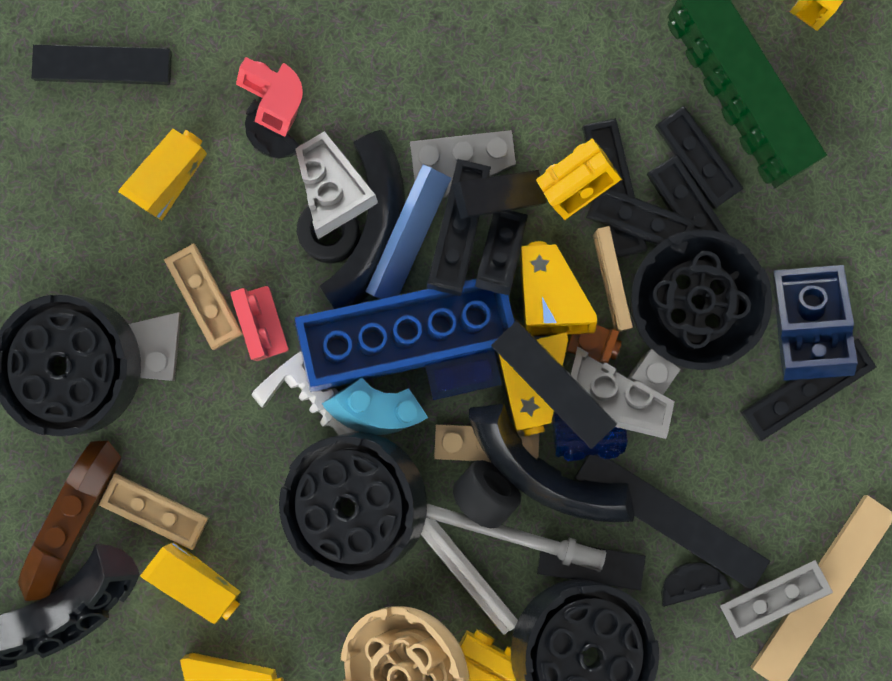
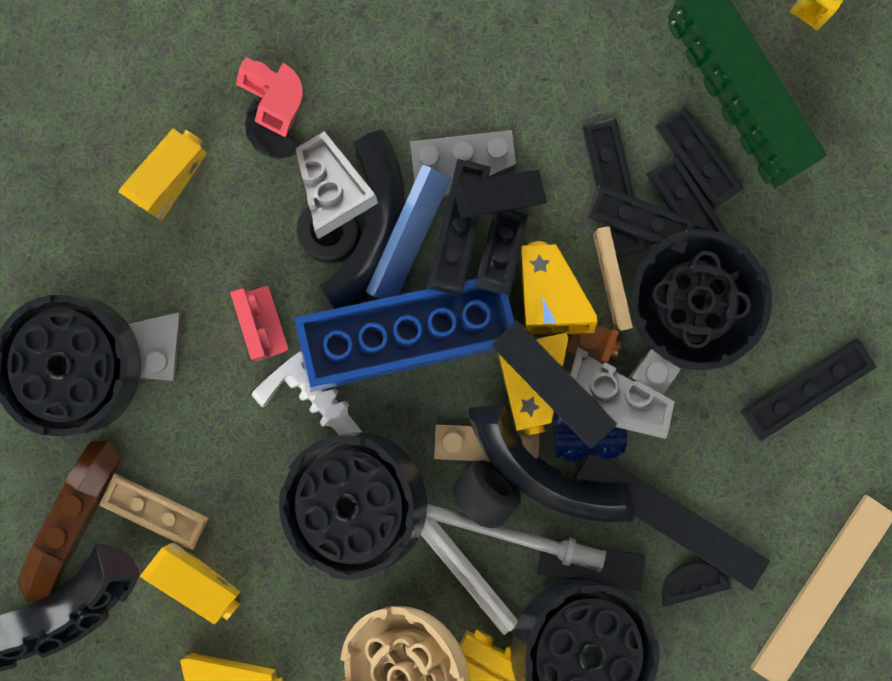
black tile [31,45,172,85] -> none
tan tile [164,243,243,350] -> none
medium azure brick [322,378,428,435] -> none
clear blue brick [425,350,502,401] -> none
yellow brick [536,138,622,220] -> none
light grey plate [720,560,833,638] -> none
dark blue slope [773,265,858,381] -> none

